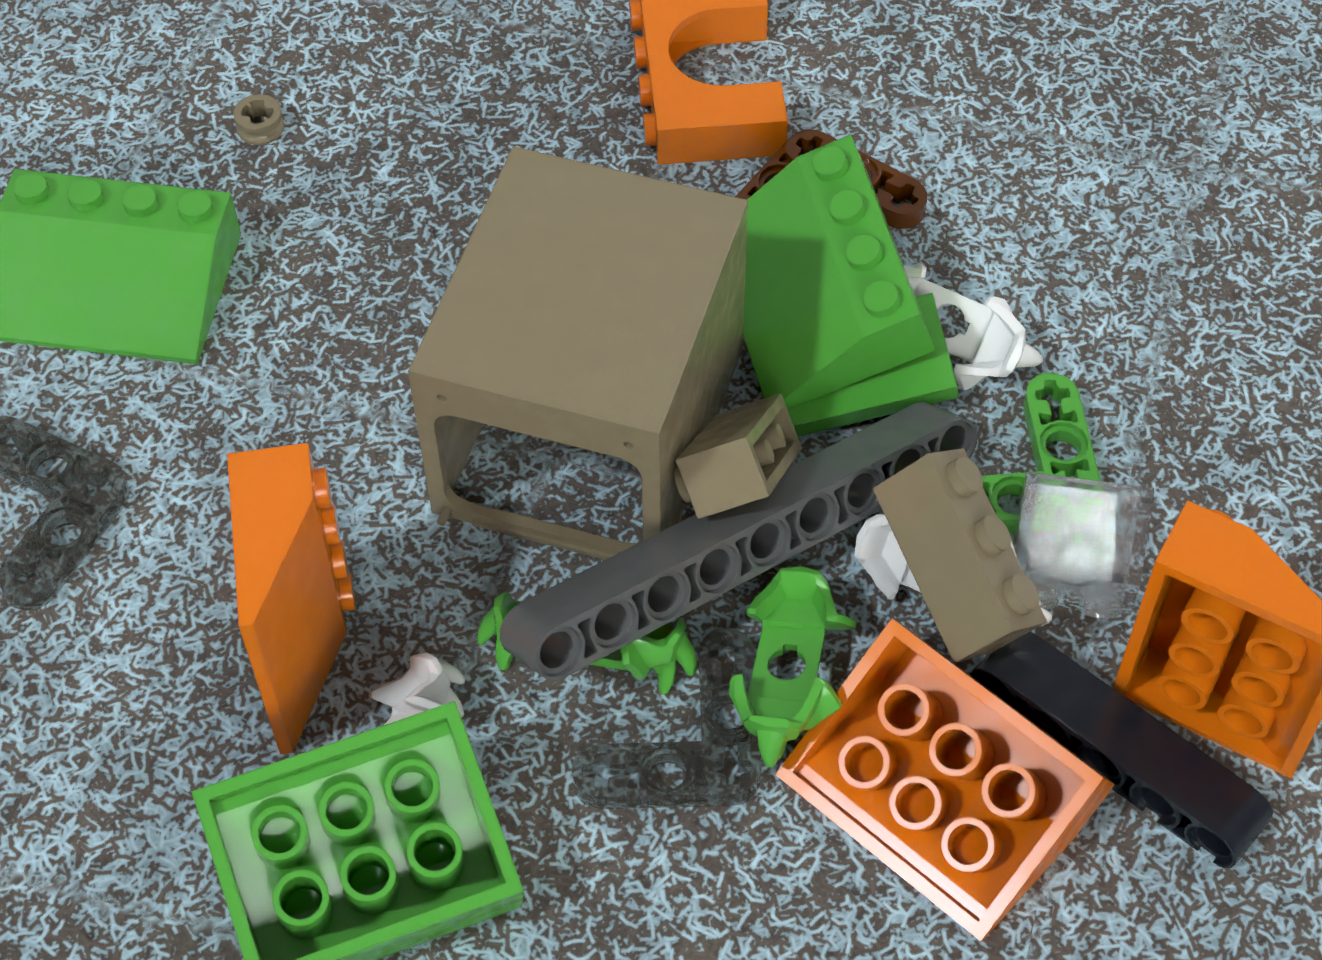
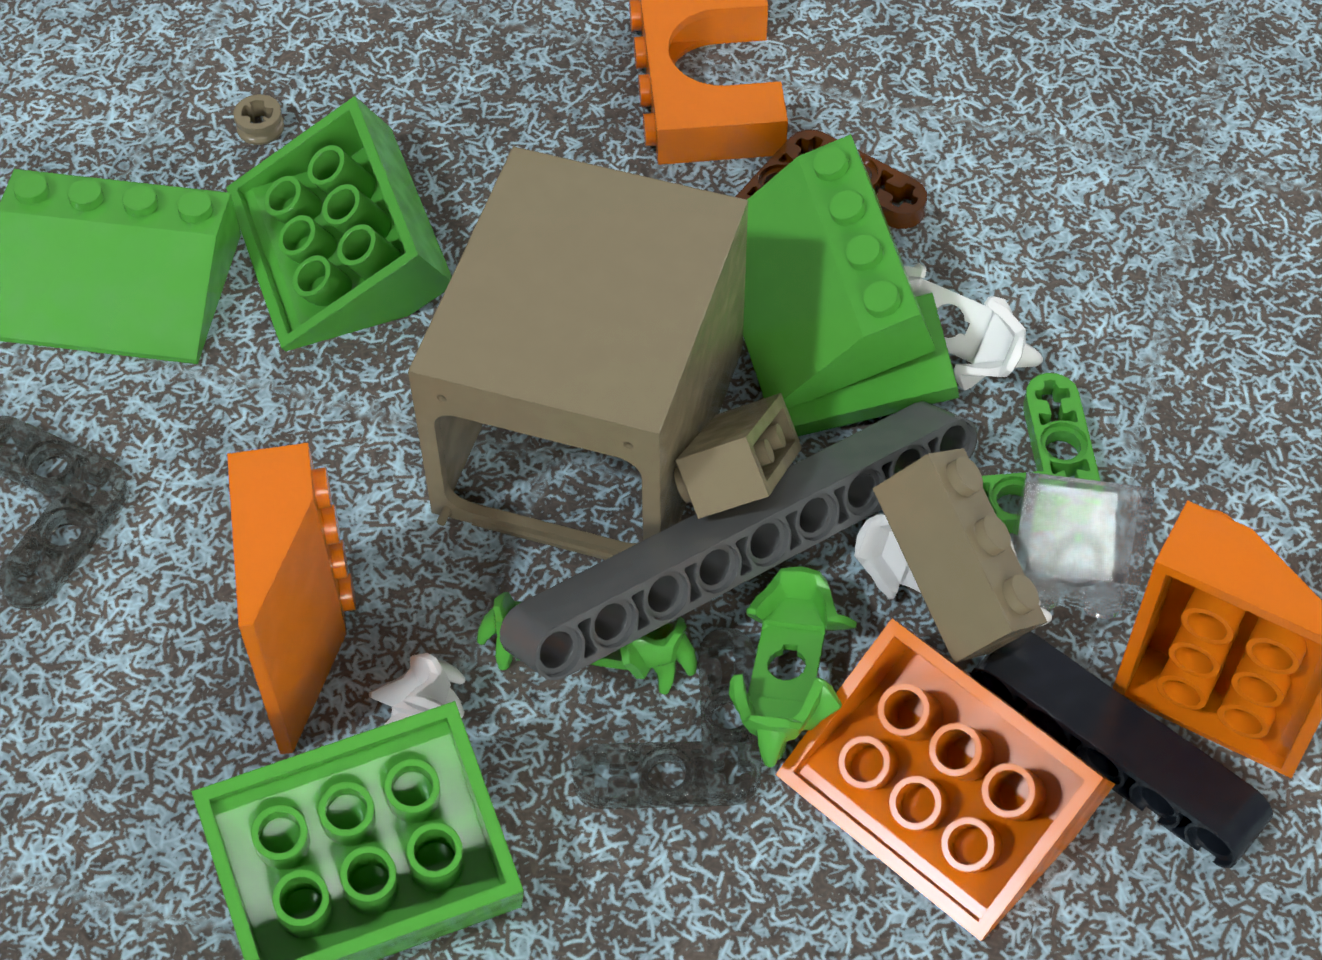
none -> bright green slope [226,96,452,351]

